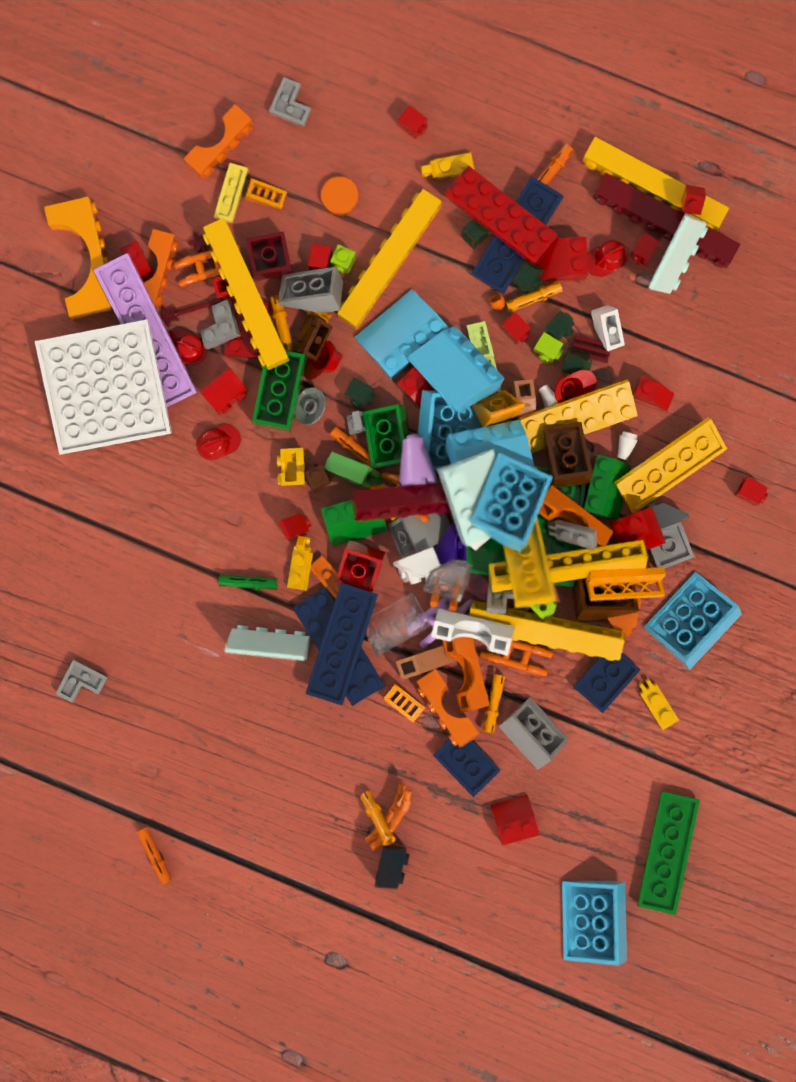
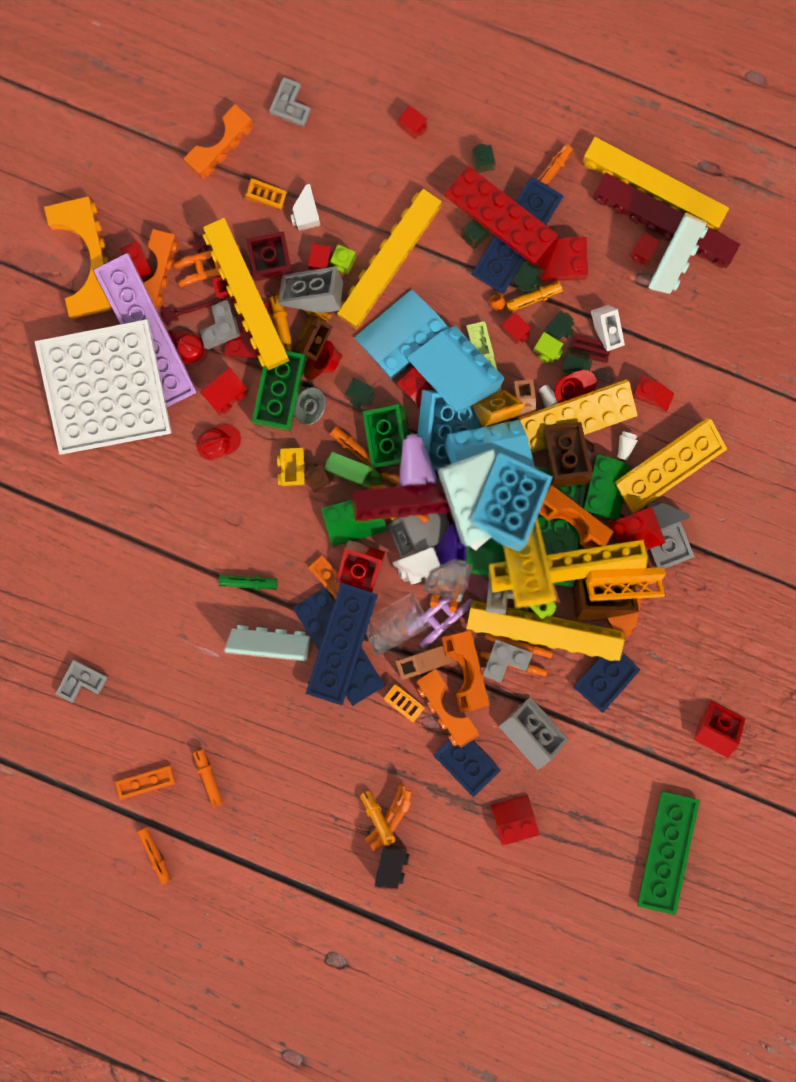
light yellow plate [214,163,249,224] -> none
red slope [278,513,311,541] -> none
yellow hinge [287,536,313,591] -> none
orange tile [321,177,359,215] -> none
light grey bracket [347,411,366,435] -> none
yellow hinge [421,153,475,180] -> none
white arch [431,608,514,655] -> none
light orange pin [482,674,505,733] -> none
light grey hinge [548,520,597,550] -> none
medium azure slope [562,881,627,965] -> none
red piece [587,240,629,277] -> none
yellow hinge [638,678,679,730] -> none
medium azure slope [643,572,742,670] -> none
red brick [681,184,706,215] -> none
red brick [735,477,768,506] -> none
none -> orange tile [115,764,176,800]
none -> orange pin [192,749,224,808]
none -> white slope [291,184,320,231]
none -> clear green brick [472,144,495,173]
none -> light grey plate [483,639,533,683]
none -> red slope [694,700,746,758]

